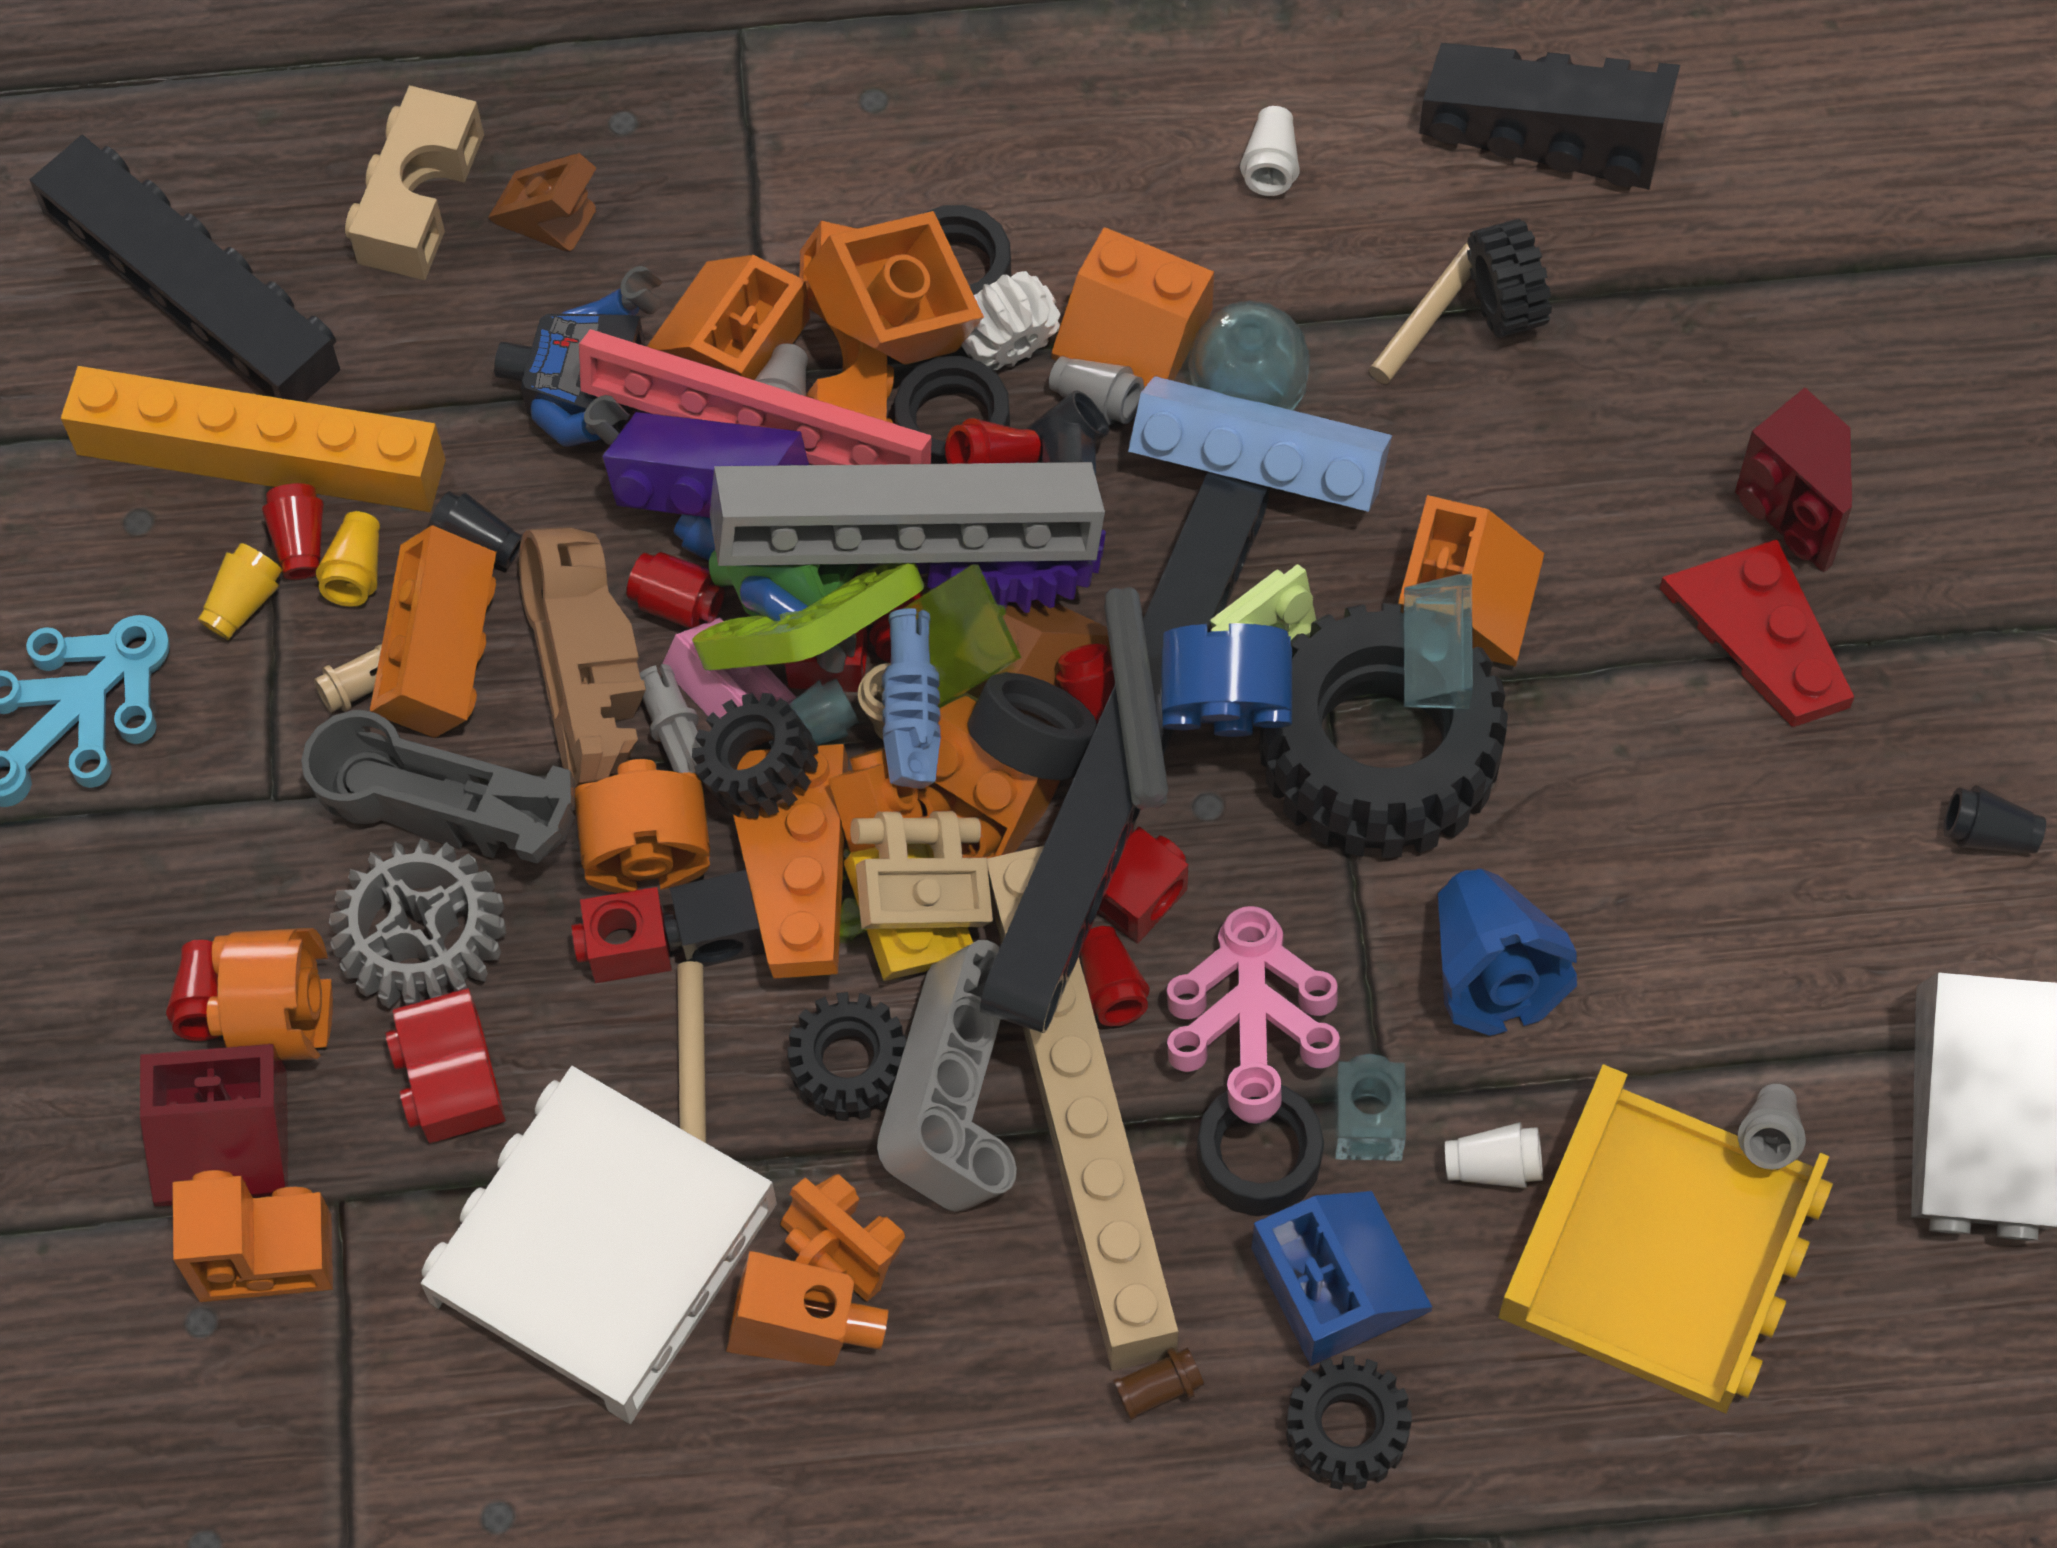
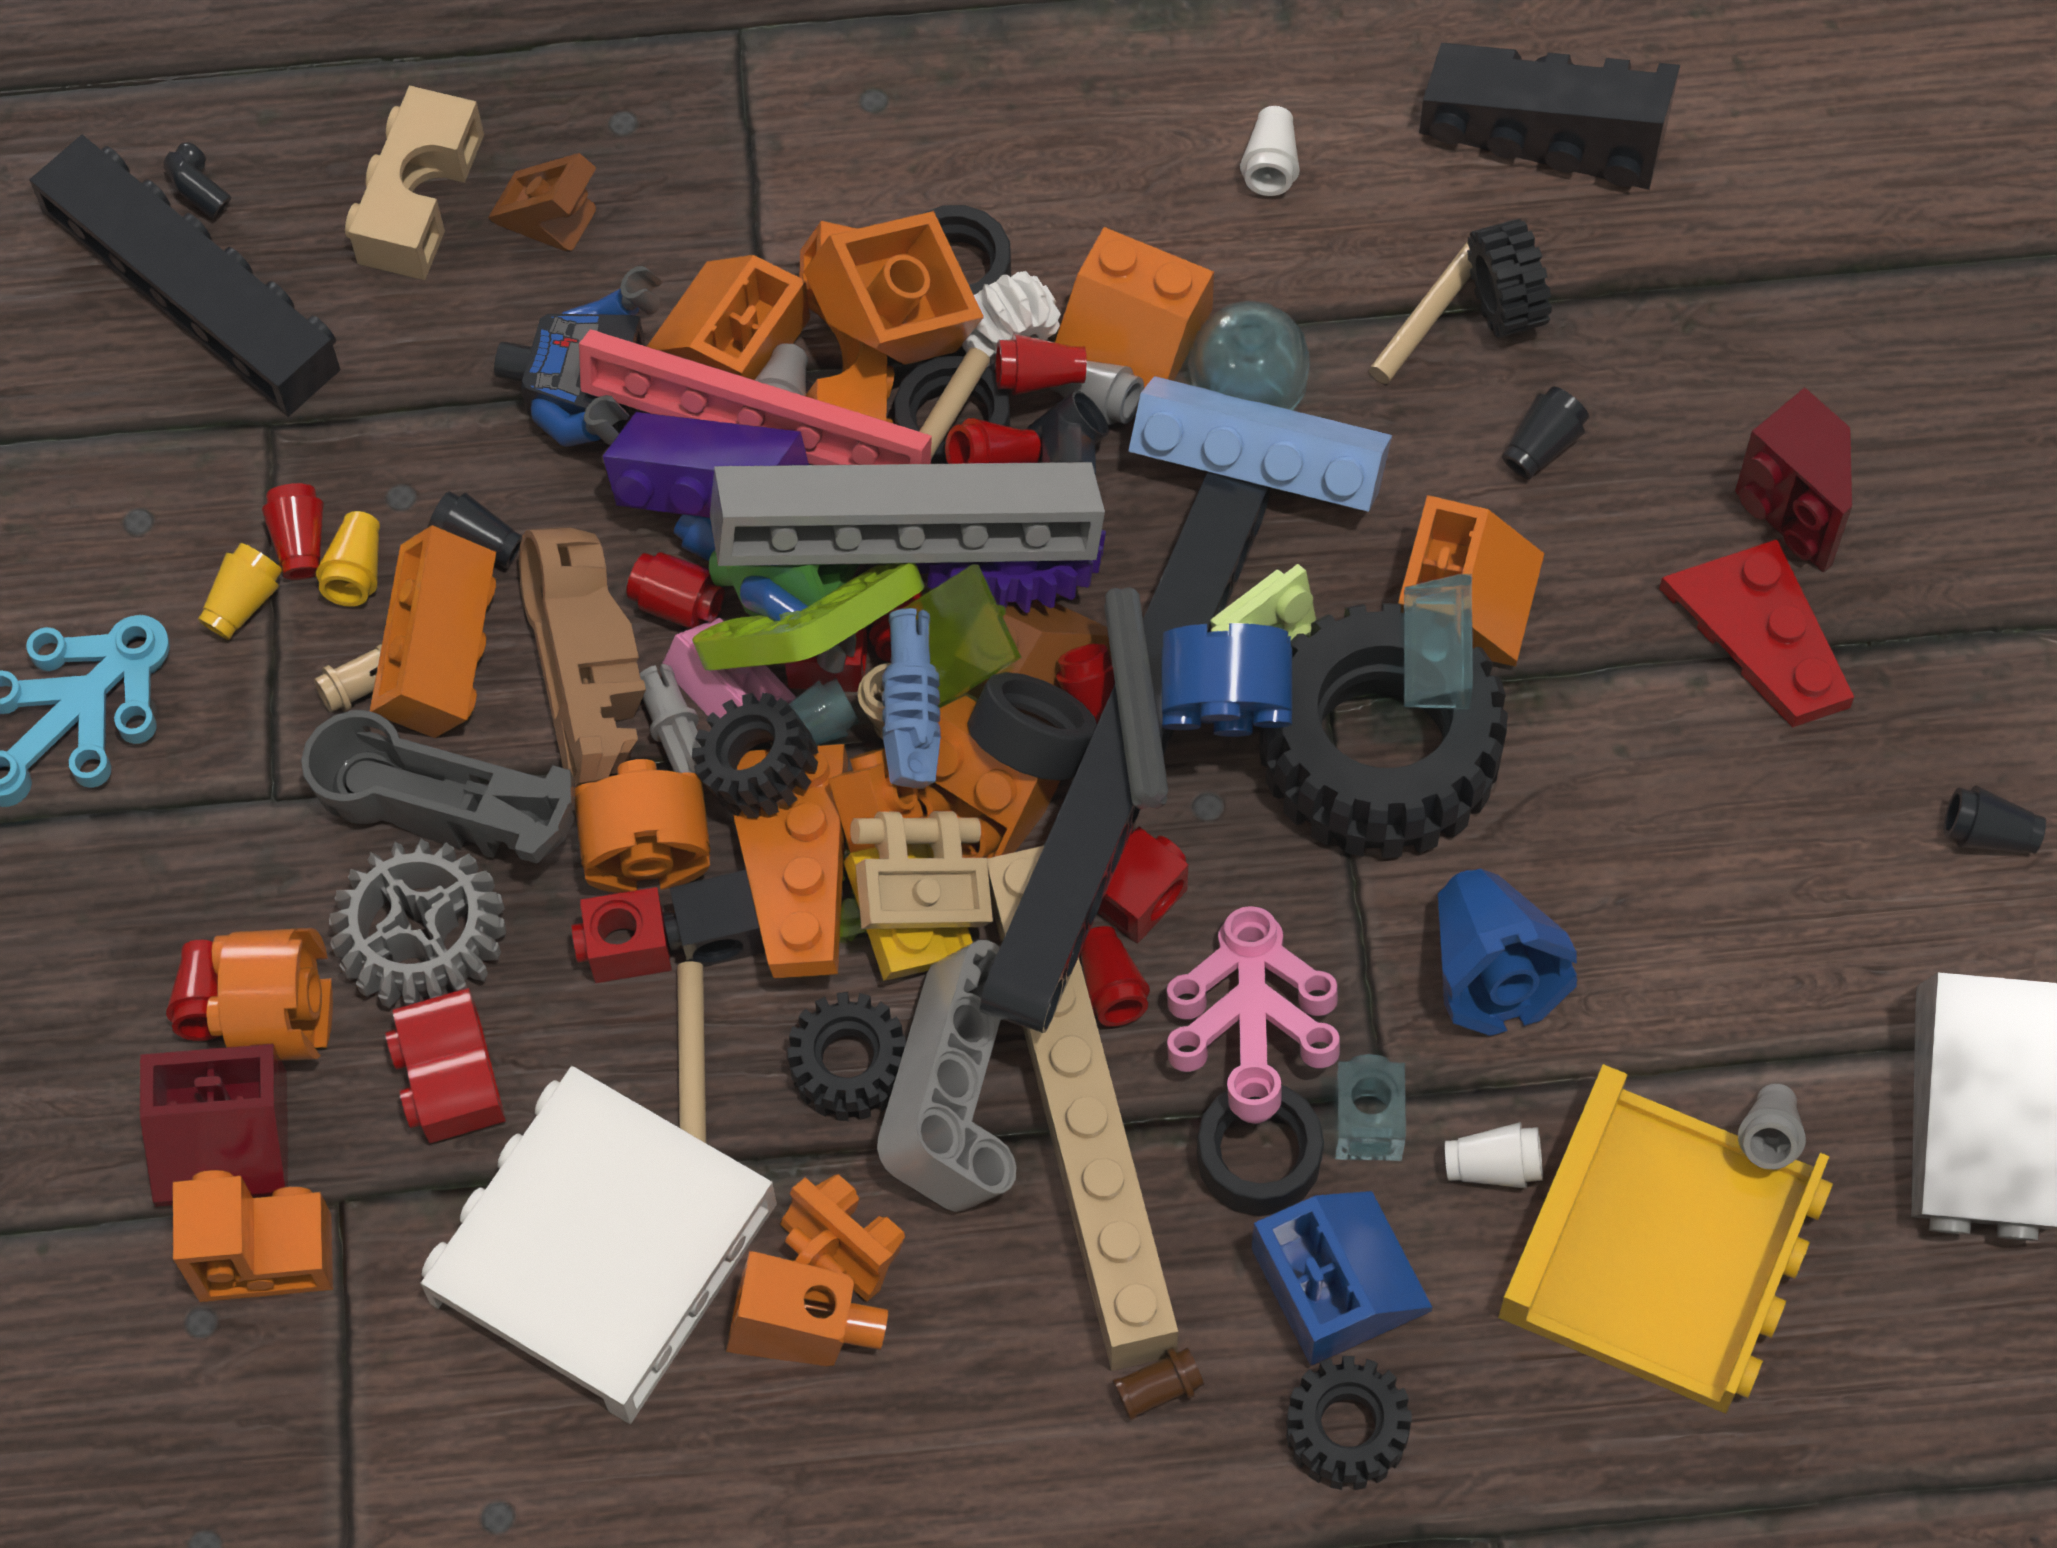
light orange brick [61,366,446,512] -> none
none -> black arm [163,142,232,220]
none -> tan bar [919,348,990,459]
none -> red cone [995,334,1087,395]
none -> black cone [1502,386,1589,479]

